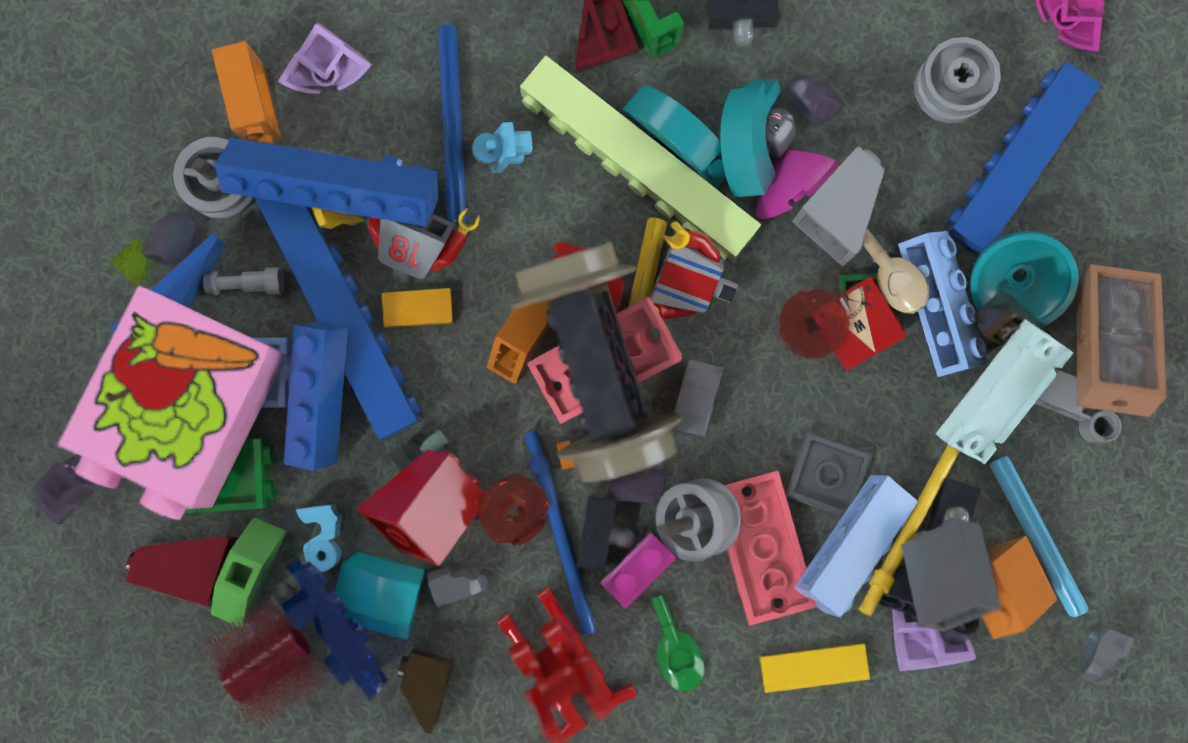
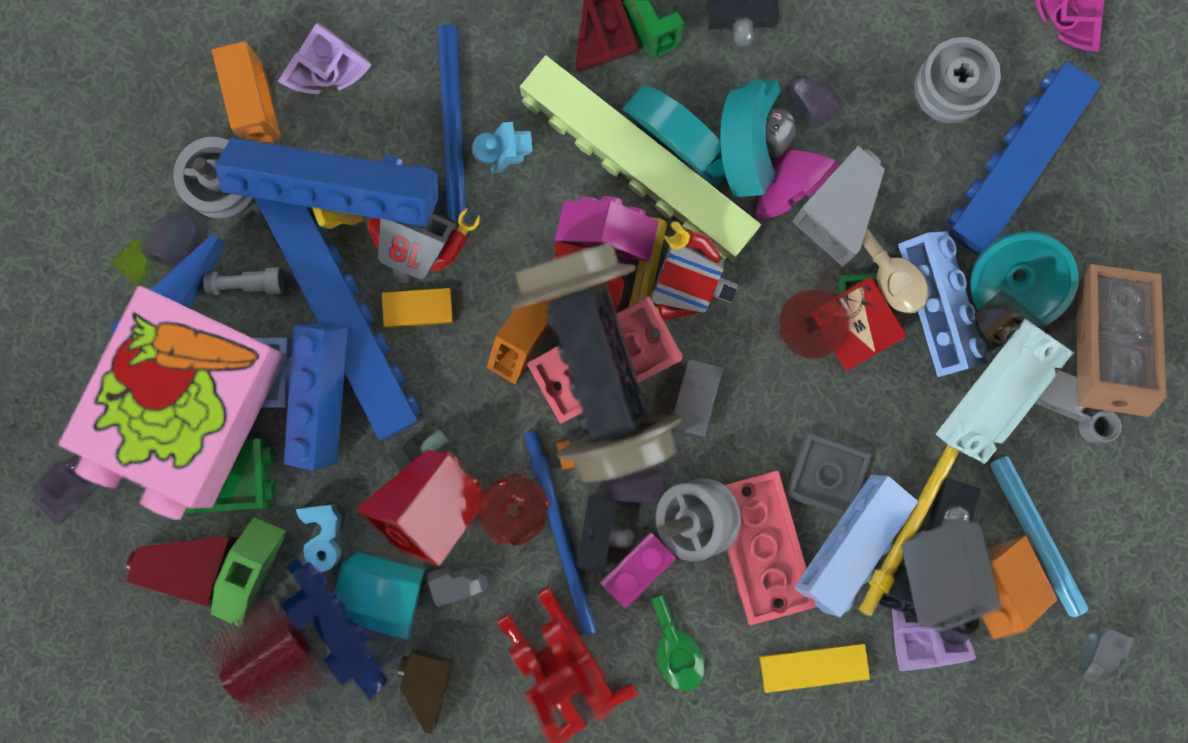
none -> dark pink brick [555,196,659,261]

